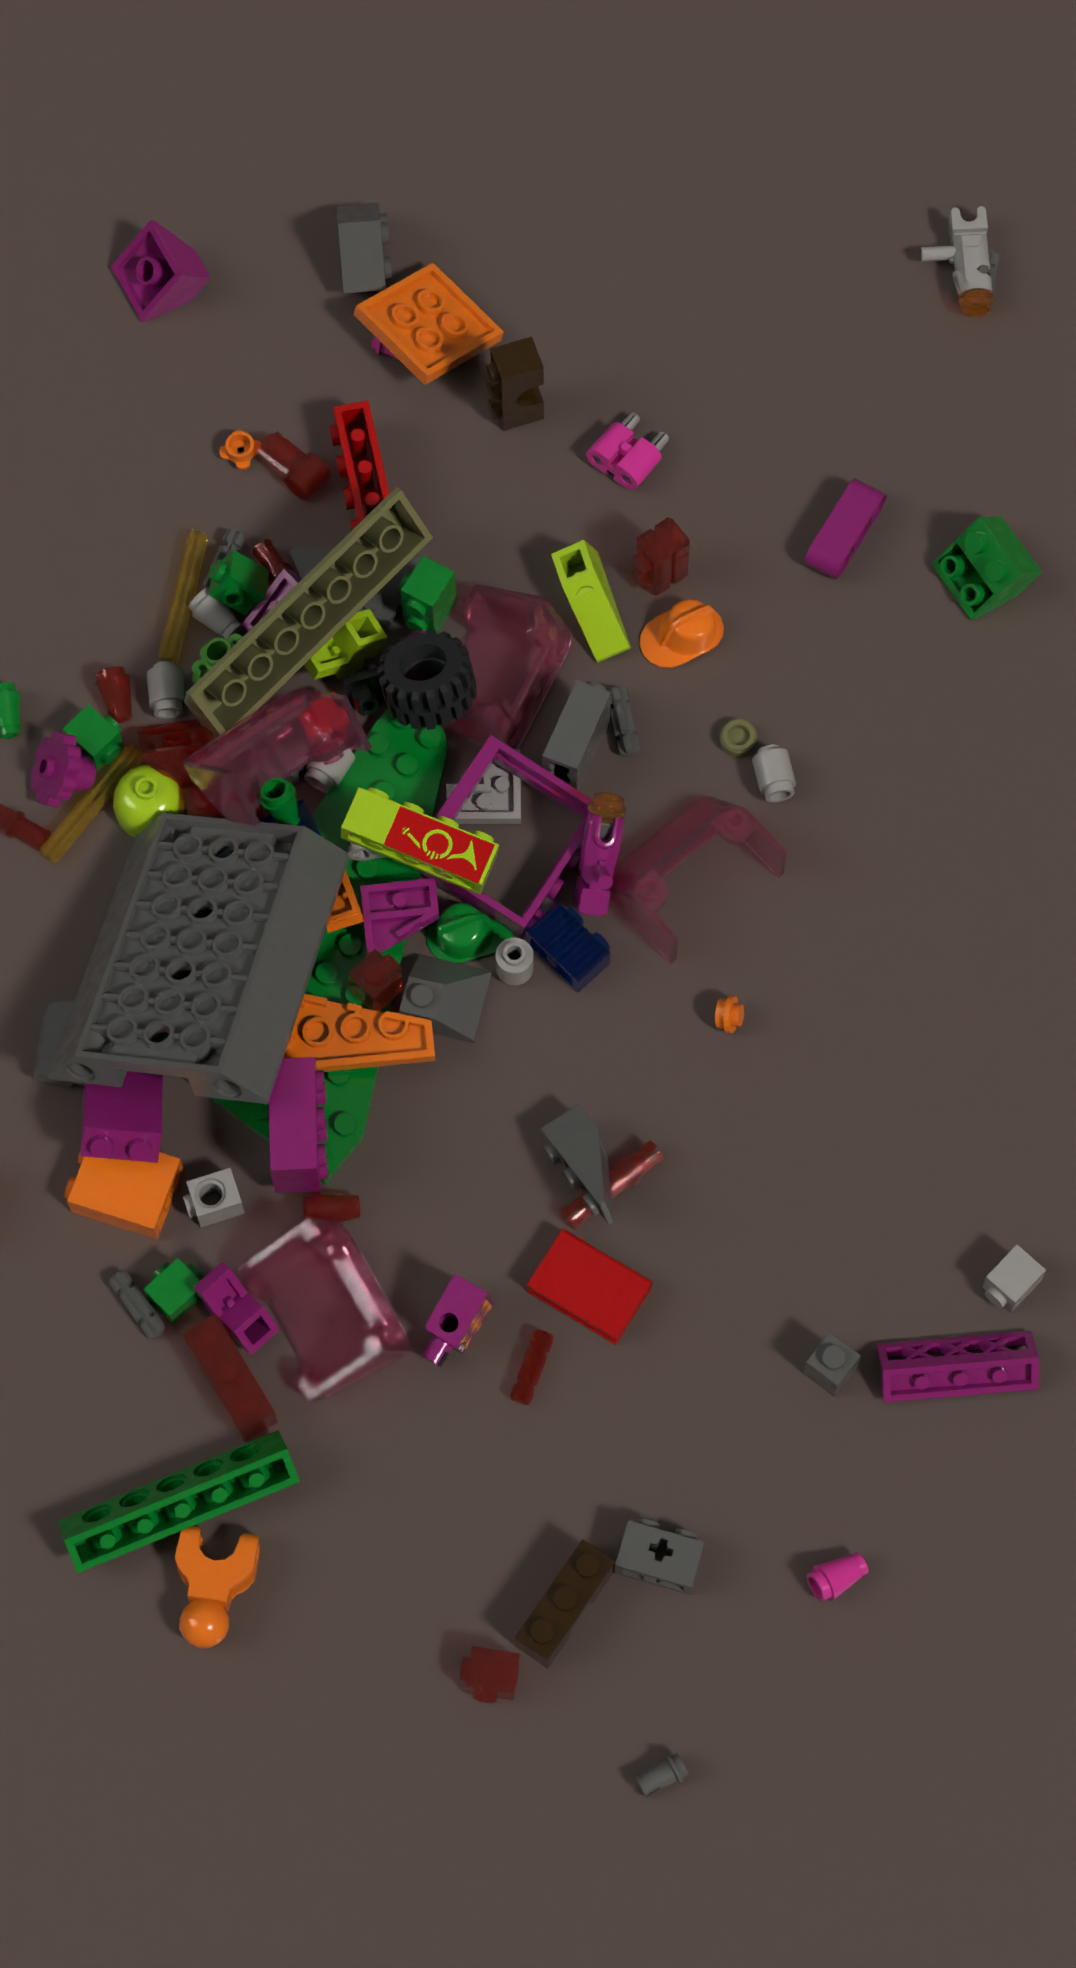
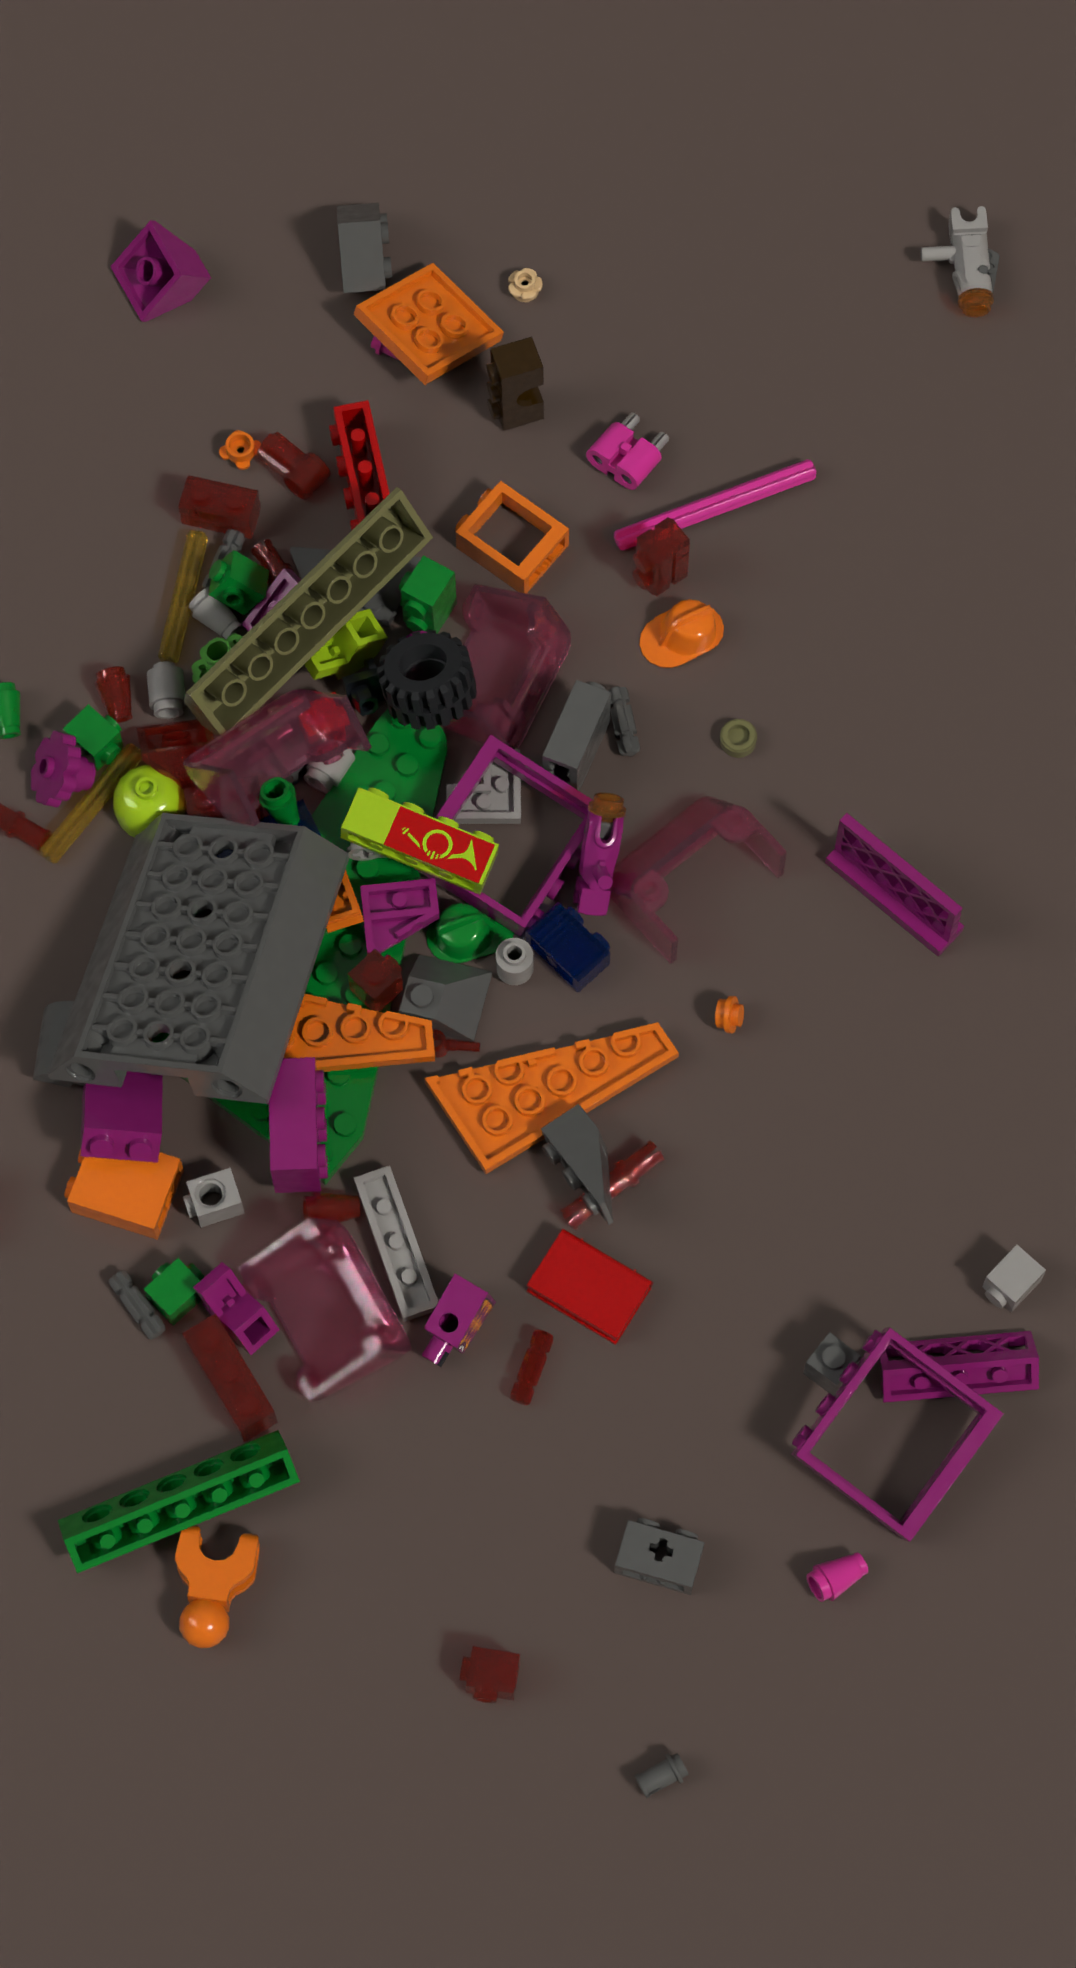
dark brown arch [515,1539,616,1669] -> none
lime slope [551,540,631,663] -> none
light grey brick [752,744,796,802] -> none
magenta beam [804,478,887,580] -> none
green slope [932,516,1042,620] -> none
none -> clear red brick [179,475,261,539]
none -> light grey plate [354,1165,438,1322]
none -> orange wing [425,1022,679,1174]
none -> clear red hand [433,1030,480,1058]
none -> orange window [455,480,569,596]
none -> tan plate [508,268,543,302]
none -> dark pink axle [614,459,817,550]
none -> magenta window [791,1327,1004,1542]
none -> magenta fence [825,813,964,957]

